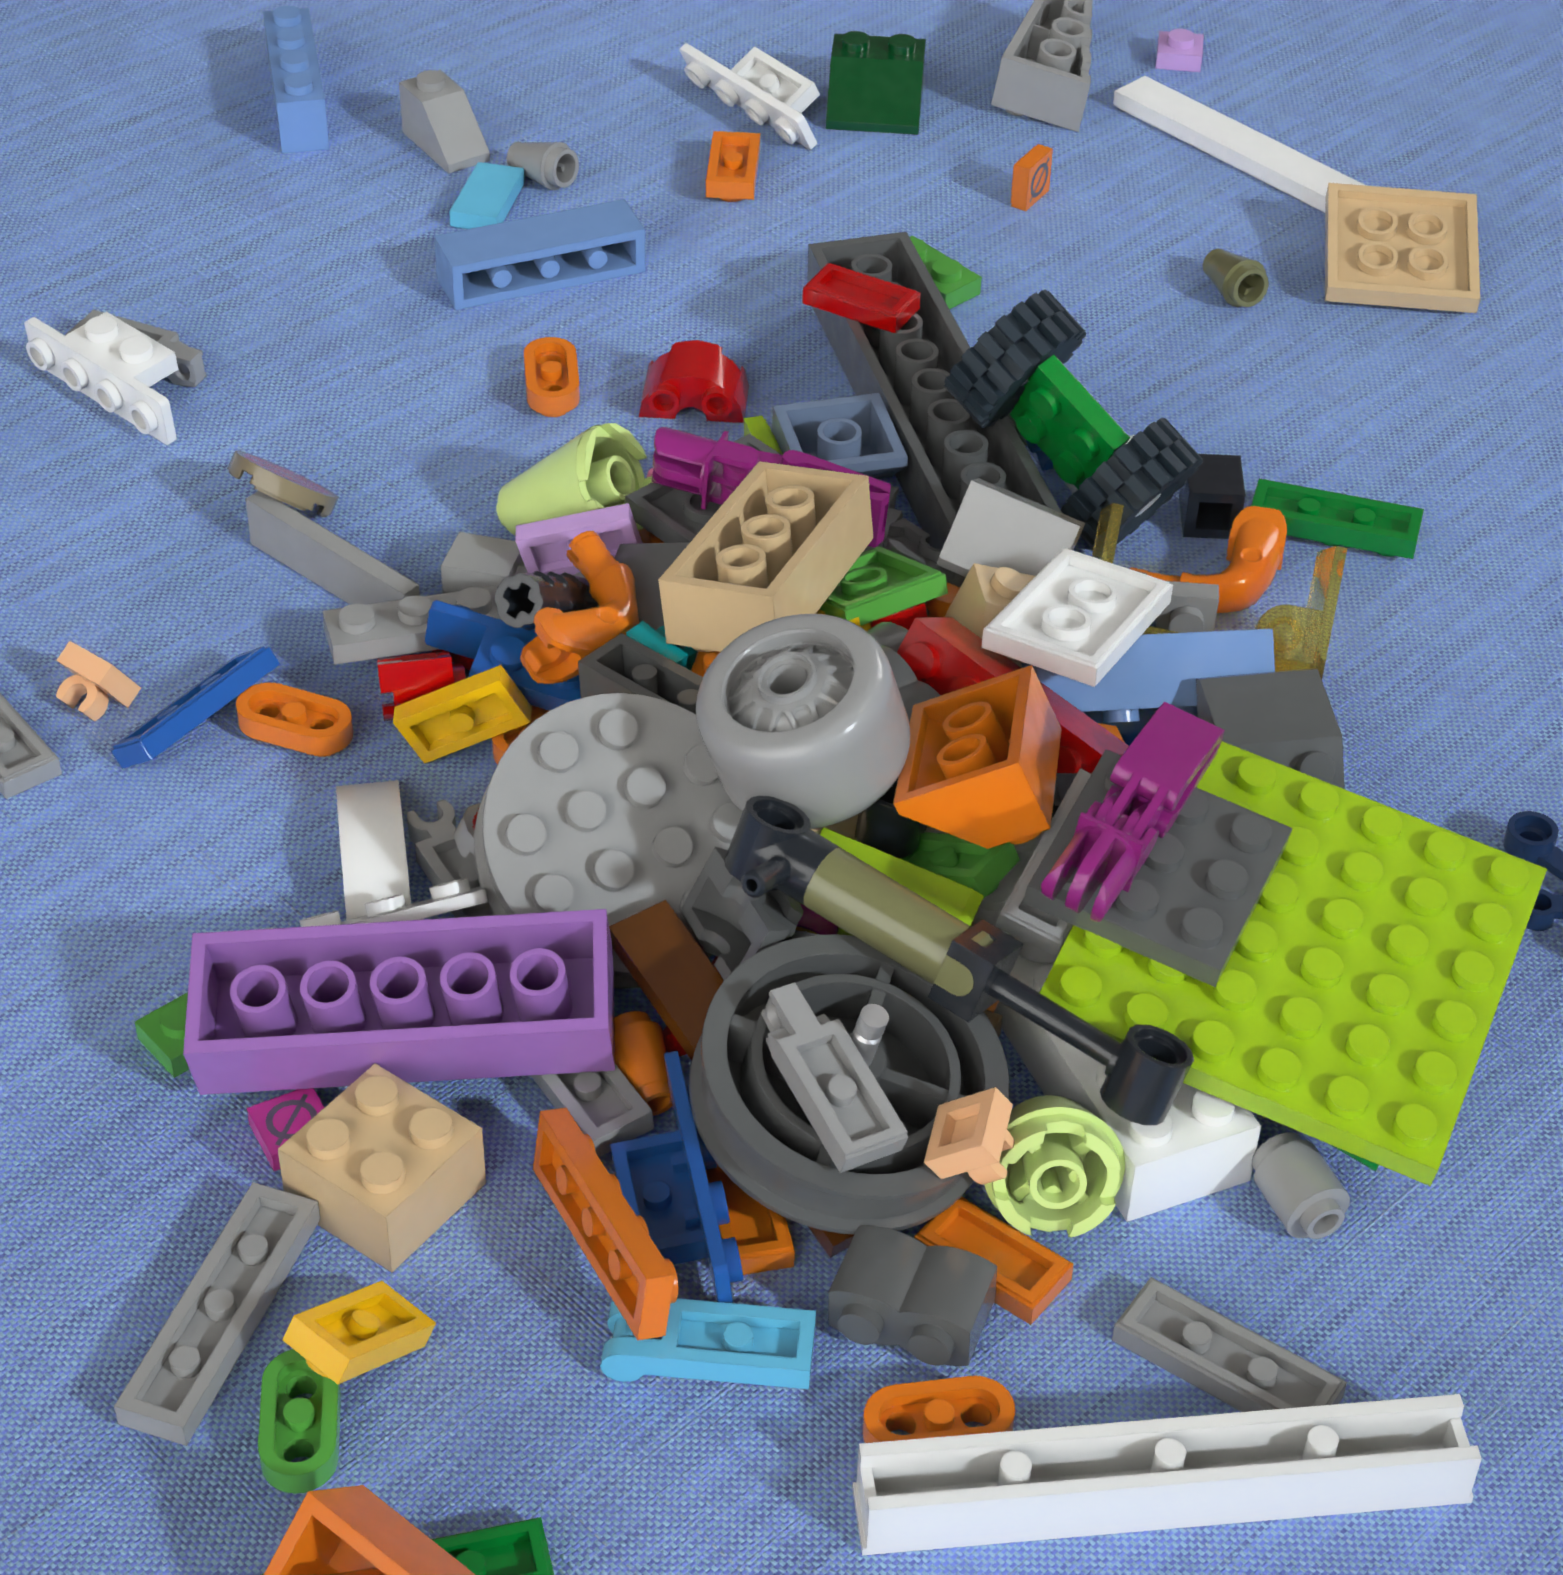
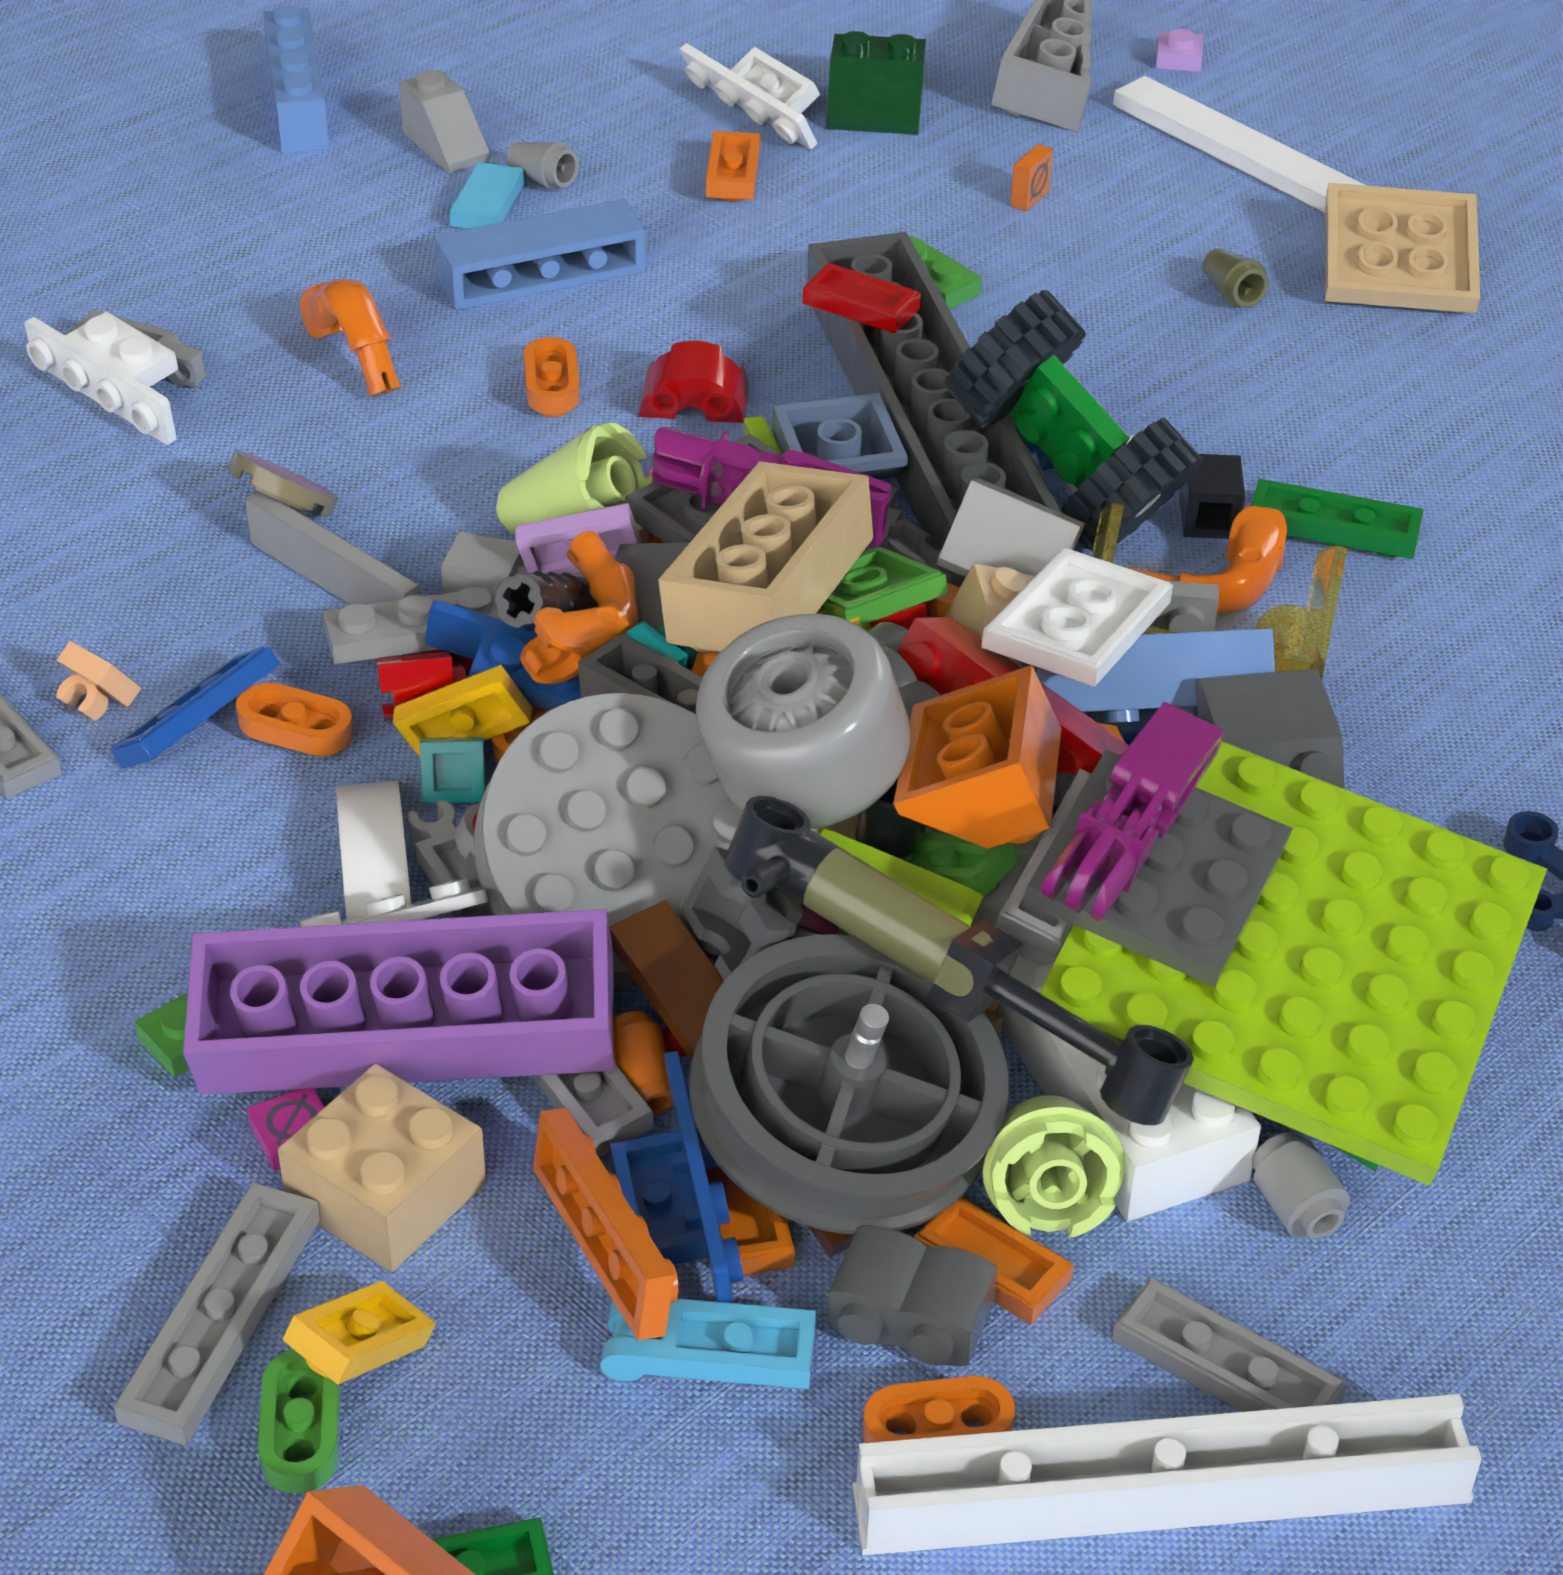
light grey hinge [761,982,908,1173] -> none
light nougat tile [924,1087,1015,1185] -> none
none -> orange piece [299,278,402,397]
none -> teal tile [420,737,485,804]

